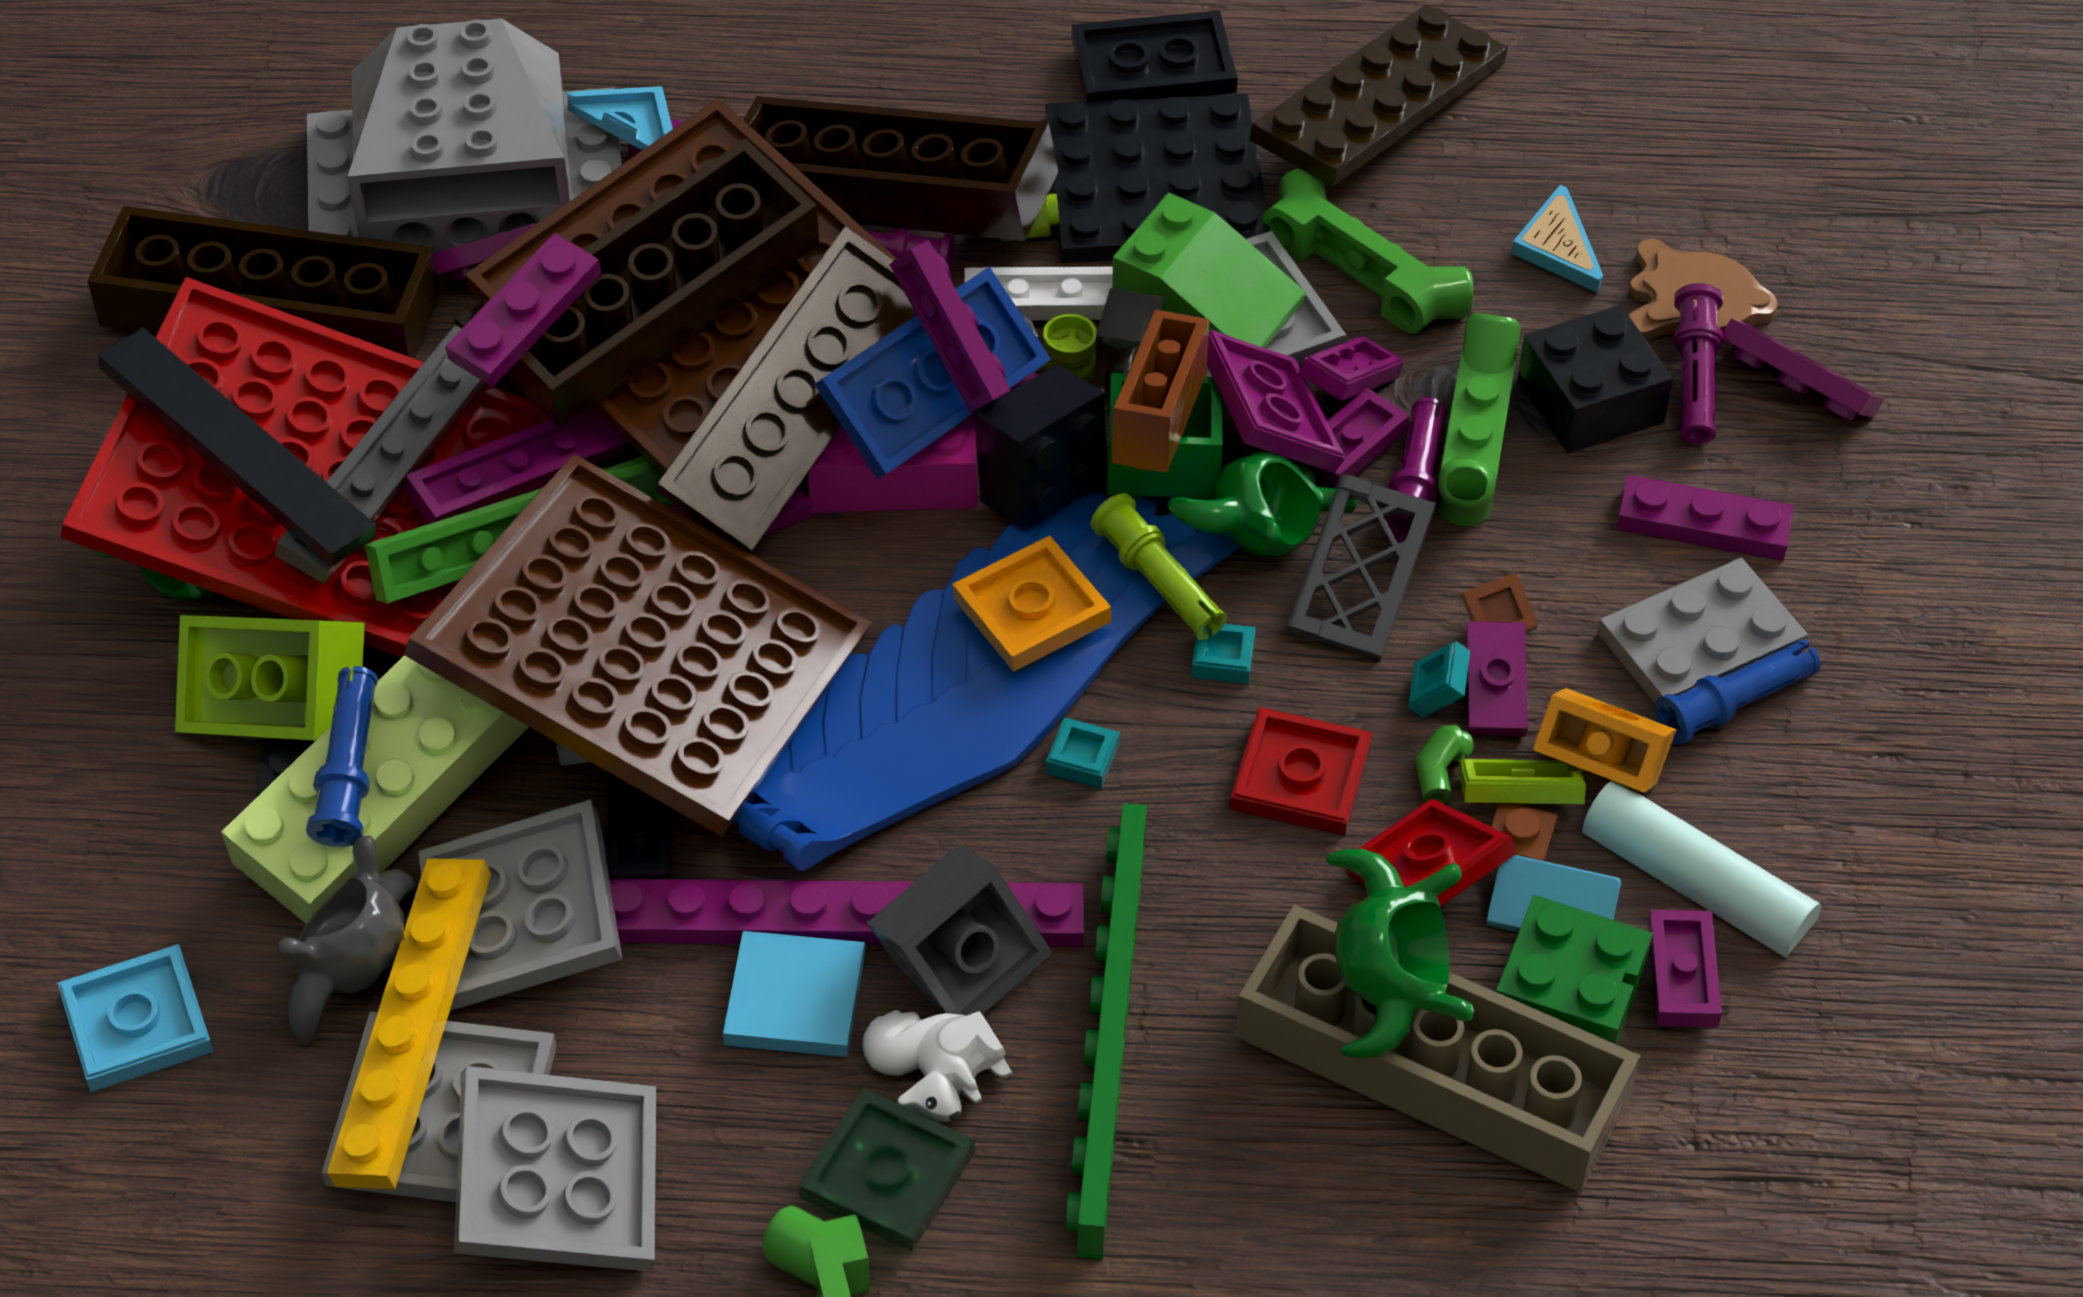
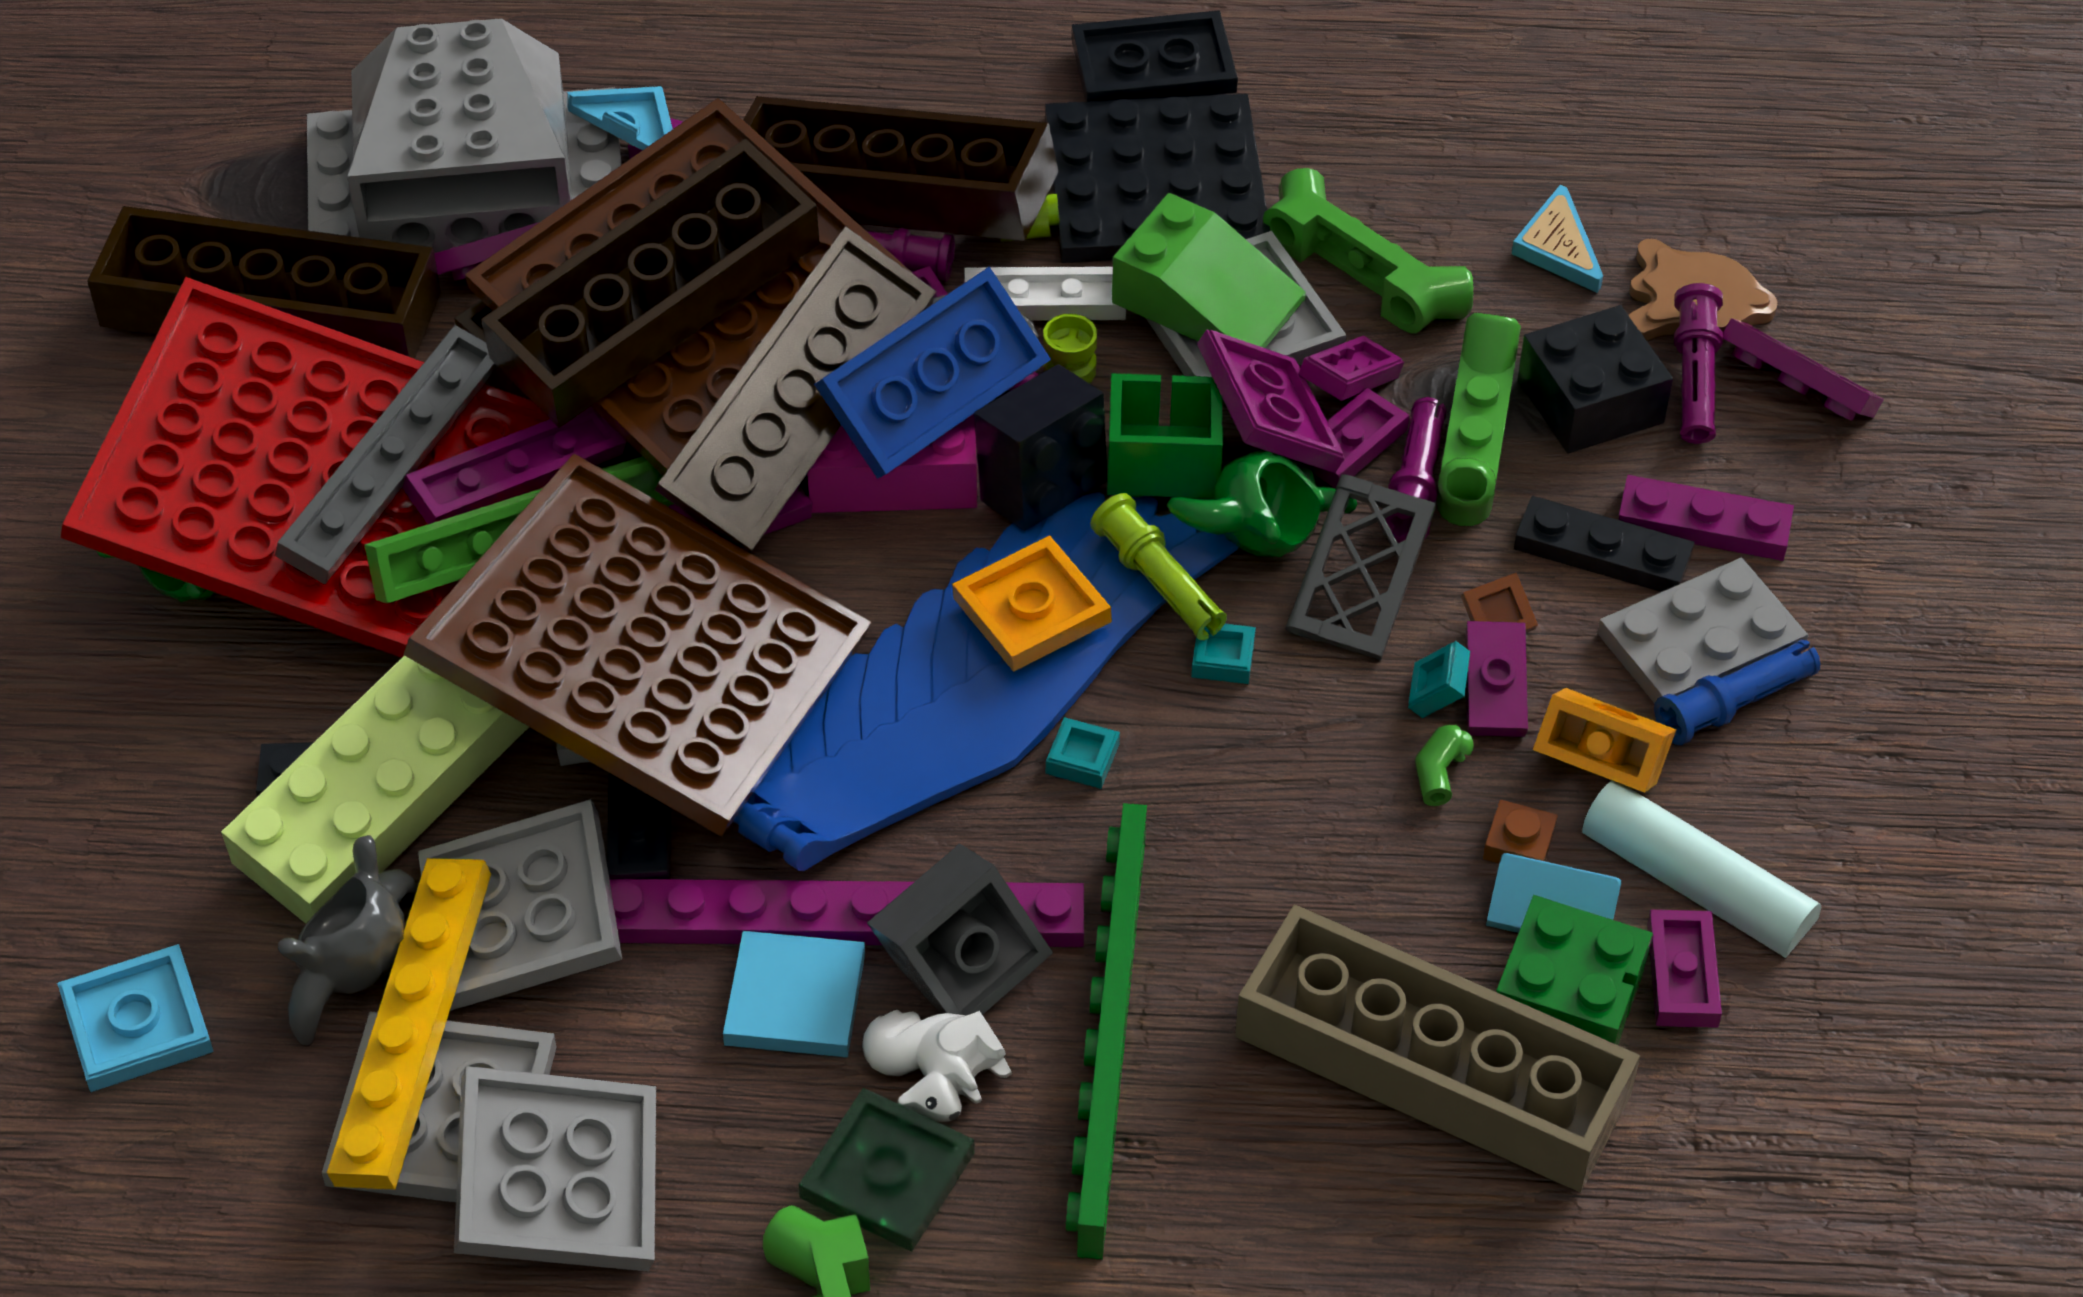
black tile [98,328,376,567] -> none
lime slope [175,615,364,740] -> none
blue pin [306,666,378,847] -> none
magenta plate [445,233,601,387] -> none
magenta plate [889,240,1011,413] -> none
clear smoke brick [1095,288,1164,413] -> none
dark orange brick [1112,310,1210,473] -> none
red tile [1230,707,1373,836] -> none
dark brown plate [1249,4,1508,186] -> none
green piece [1326,849,1474,1059] -> none
red tile [1346,799,1516,906] -> none
lime tile [1459,759,1586,804] -> none
none -> black plate [1514,495,1695,592]

